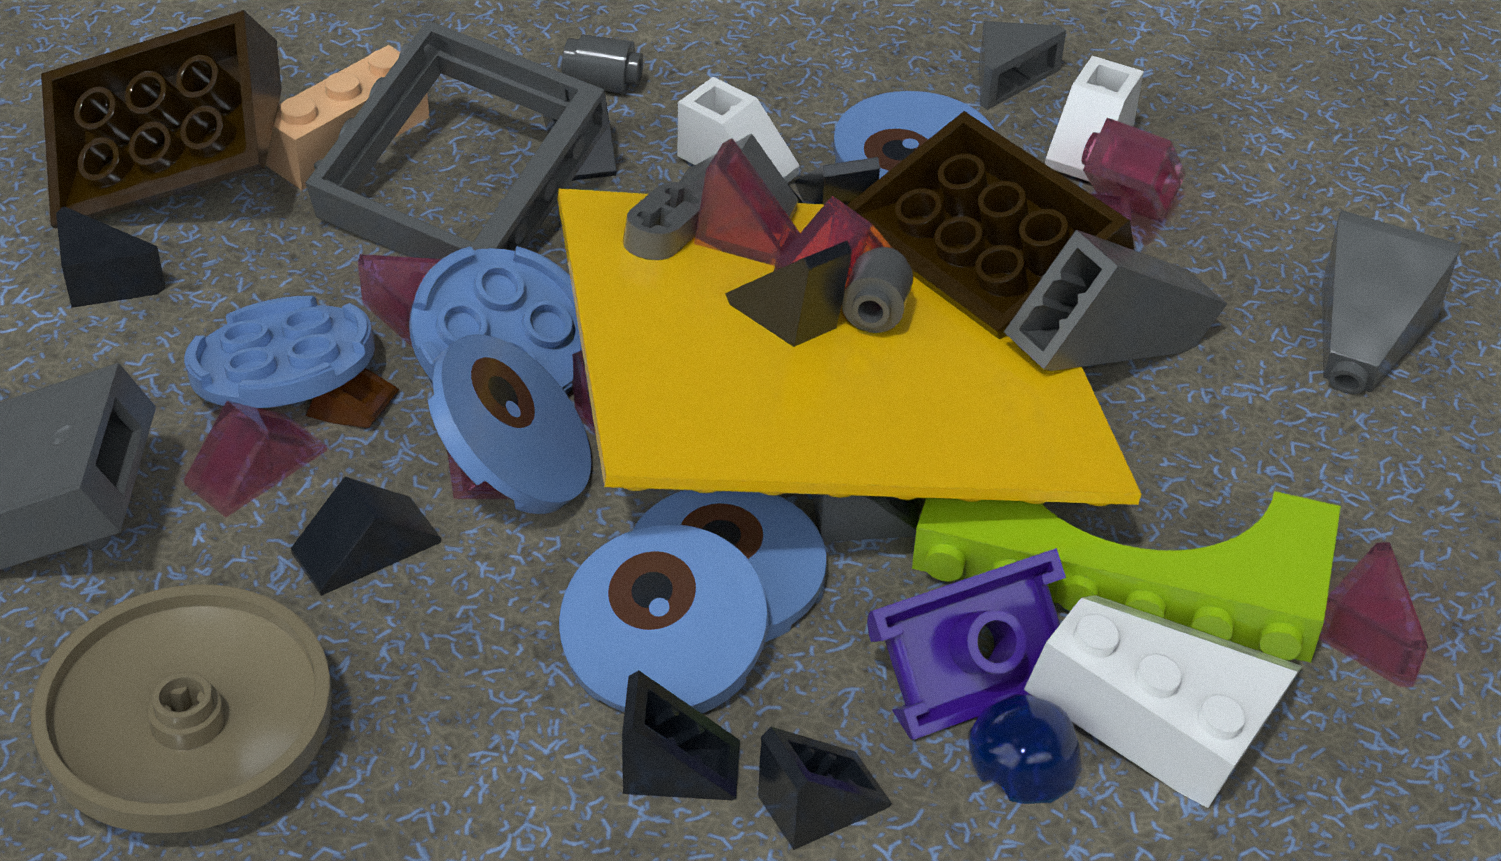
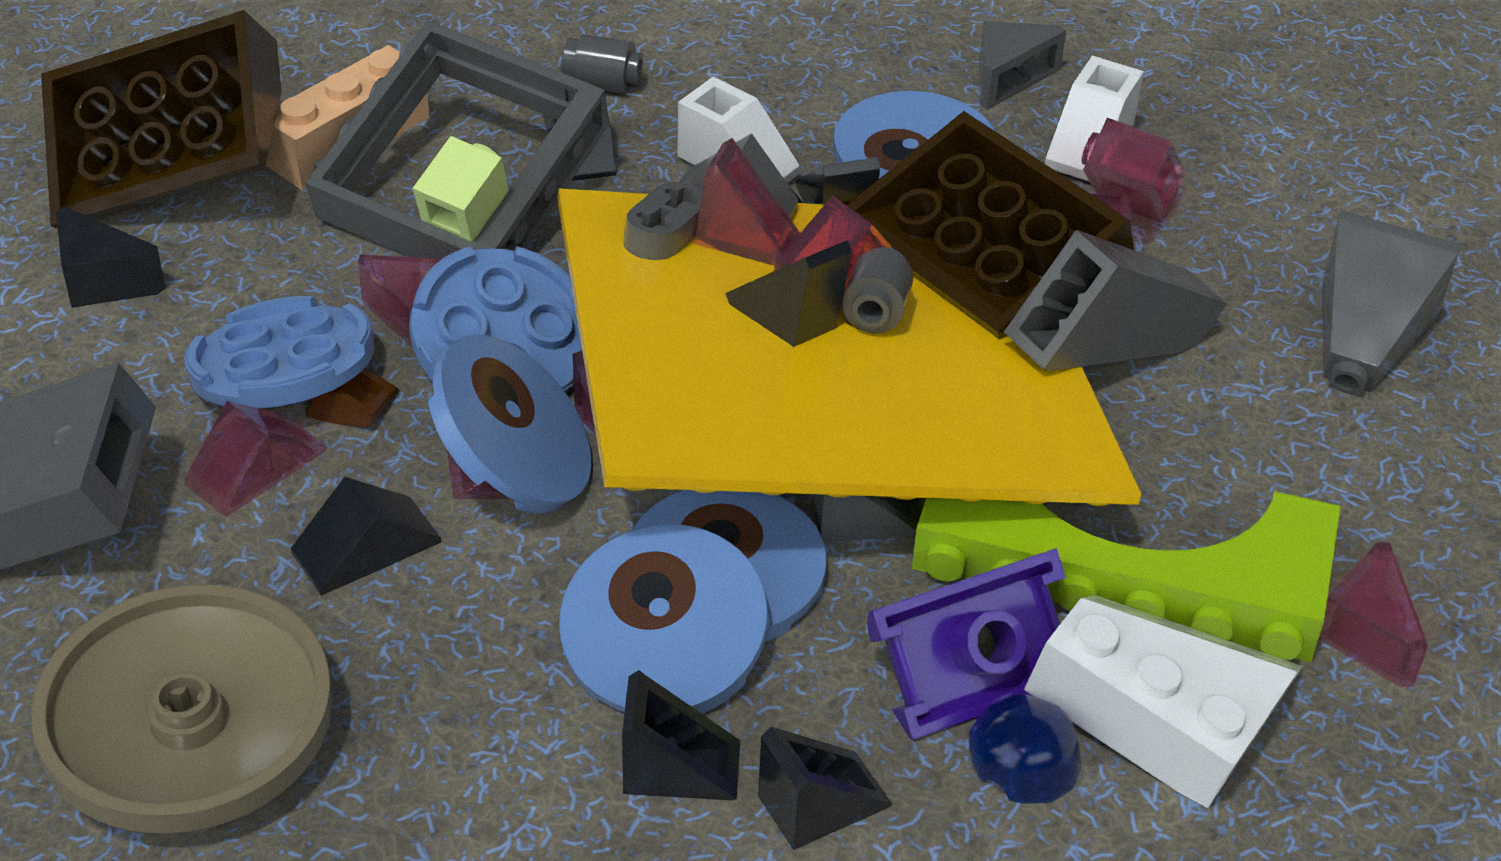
none -> yellowish green brick [413,136,509,242]

